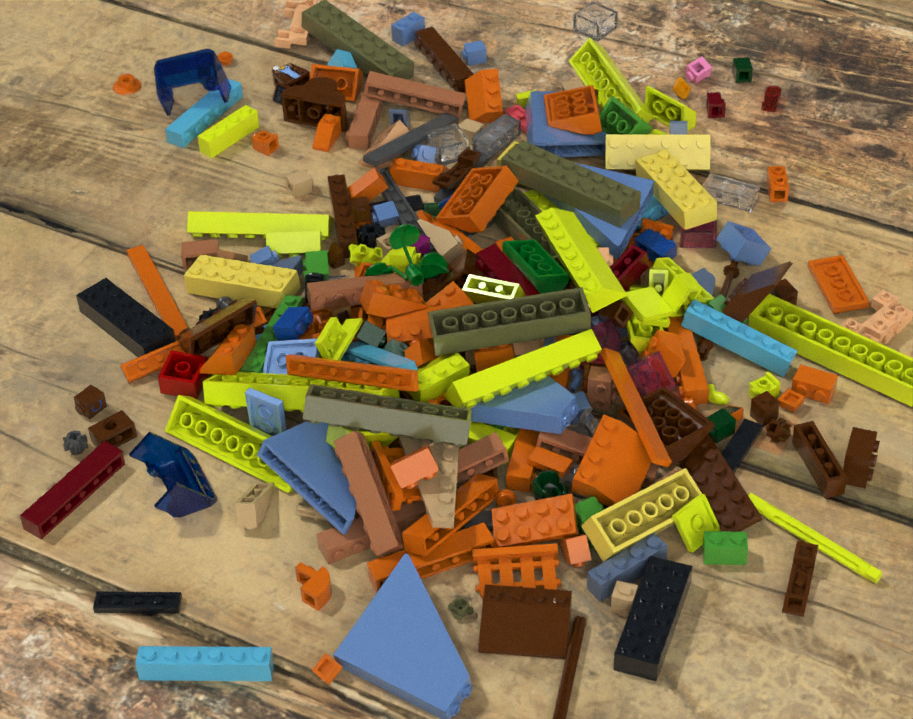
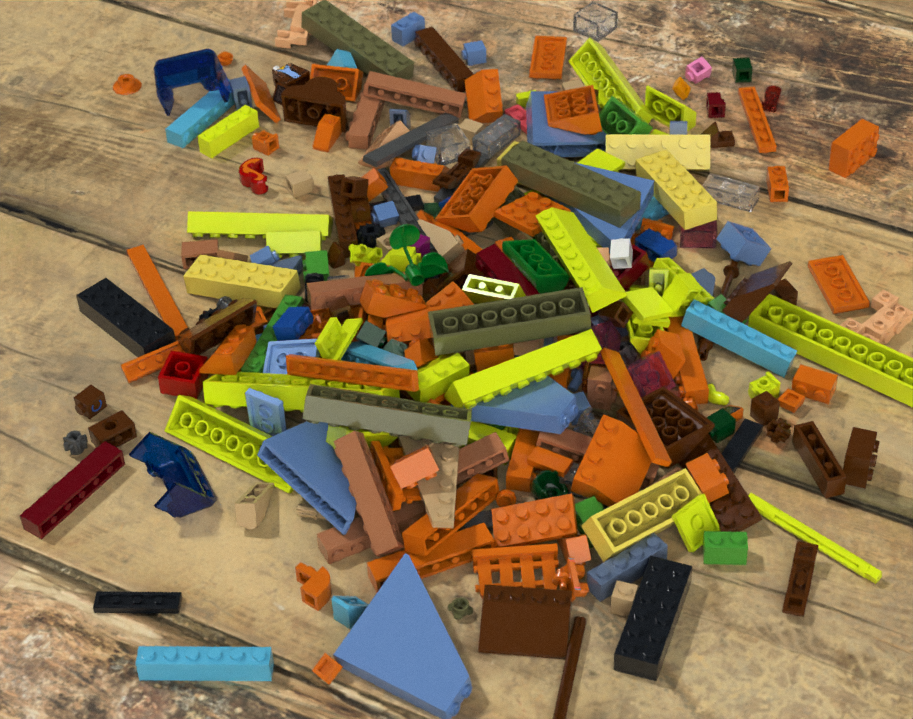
none -> sand blue slope [229,76,253,111]
none -> red animal [239,158,269,195]
none -> orange tile [241,65,281,123]
none -> medium azure slope [331,596,369,629]
none -> reddish brown brick [340,176,369,198]
none -> orange plate [494,191,571,237]
none -> orange plate [529,35,567,80]
none -> orange hips [552,558,589,602]
none -> neon yellow tile [577,148,625,172]
none -> white brick [610,238,633,269]
none -> orange brick [686,453,729,503]
none -> reddish brown slope [700,122,735,148]
none -> orange plate [738,86,777,153]
none -> orange brick [828,119,879,178]

